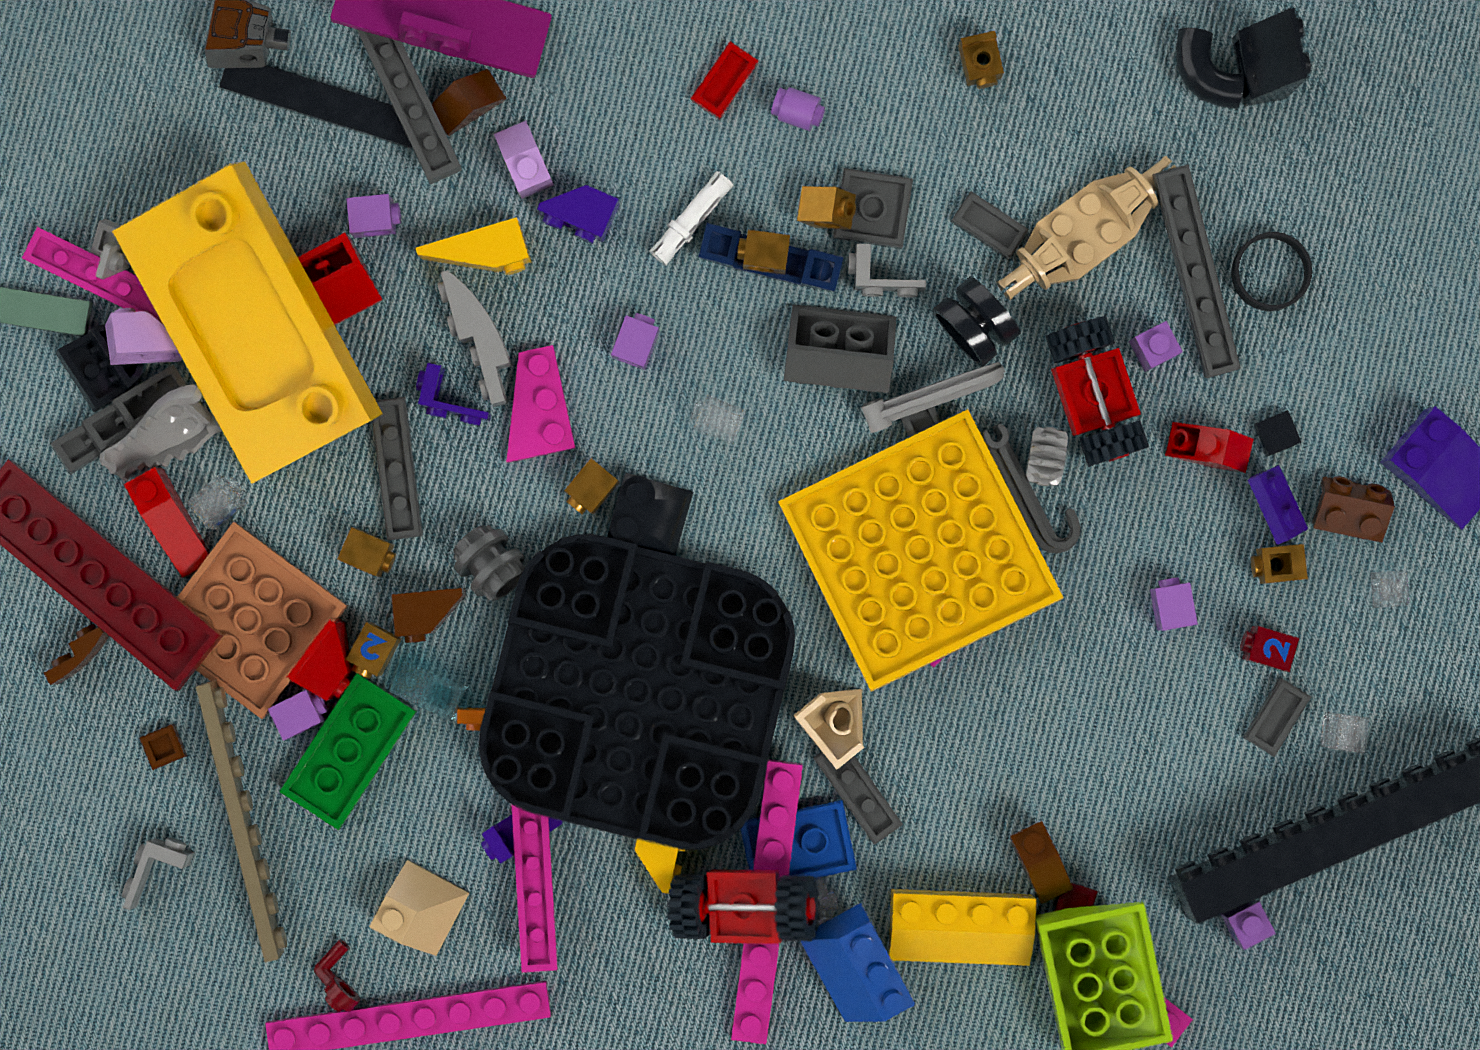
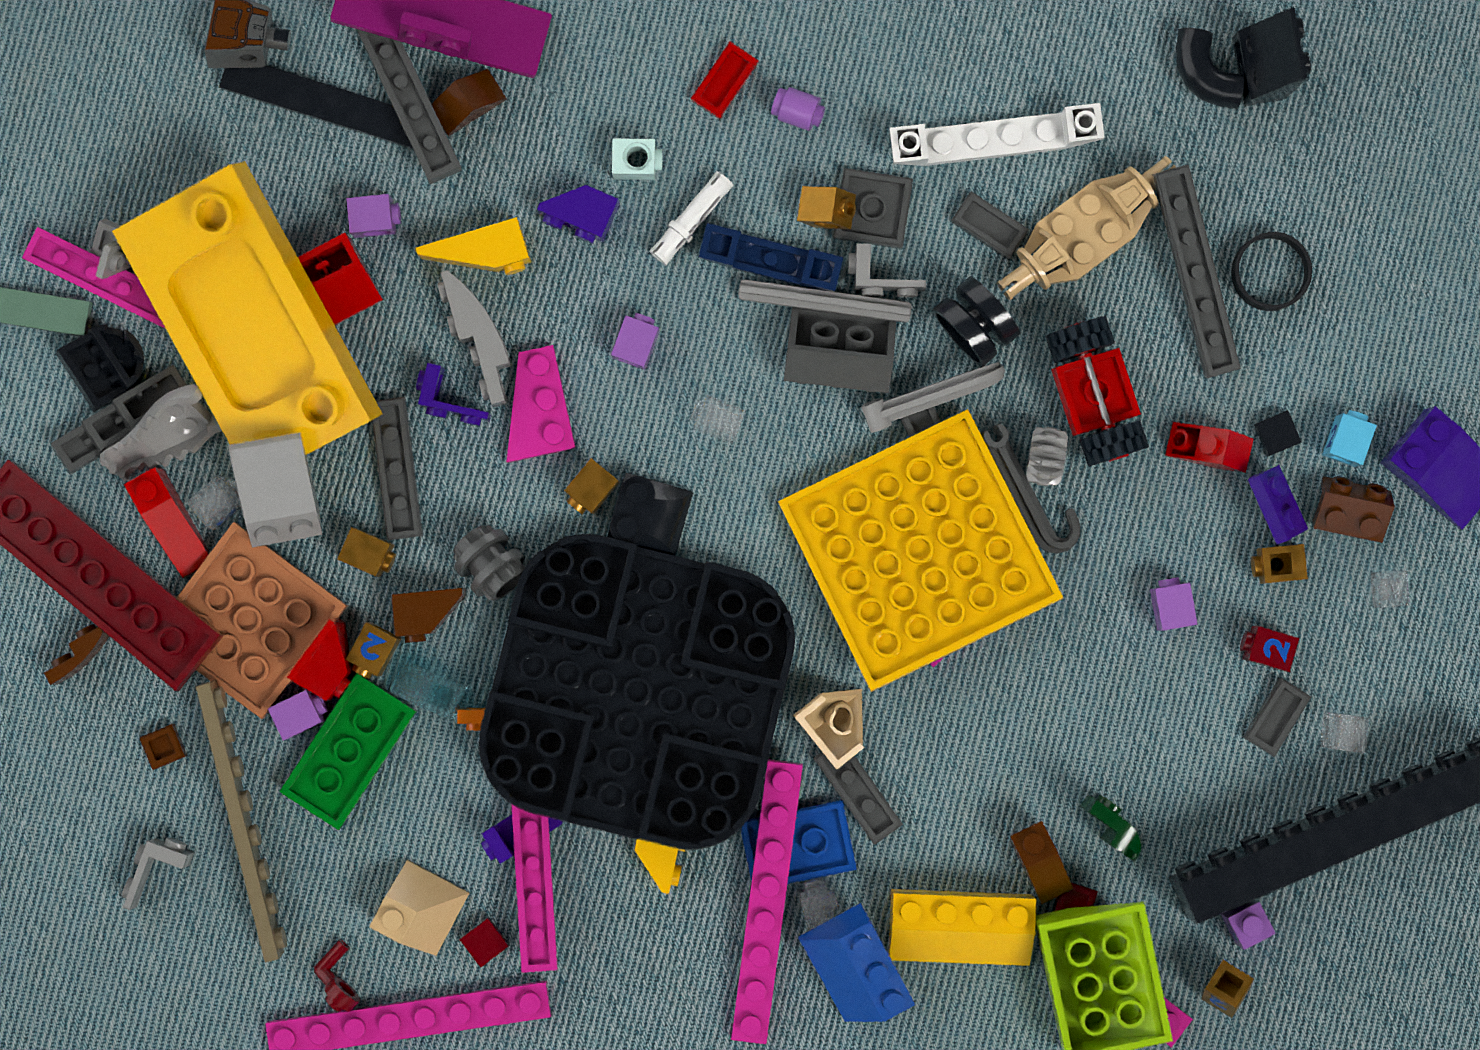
lavender slope [105,308,182,365] -> none
lavender slope [494,121,554,199] -> none
plate [667,869,820,944] -> none
pearl gold brick [737,229,790,275] -> none
pearl gold brick [958,31,1004,89] -> none
medium lavender brick [1129,321,1183,372] -> none
none -> light grey slope [228,432,323,547]
none -> dark red tile [459,917,510,968]
none -> light aqua brick [612,138,663,180]
none -> light grey axle [738,279,912,323]
none -> white slope [889,103,1104,166]
none -> dark green slope [1080,794,1141,862]
none -> pearl gold brick [1201,960,1254,1018]
none -> medium azure brick [1322,410,1377,467]

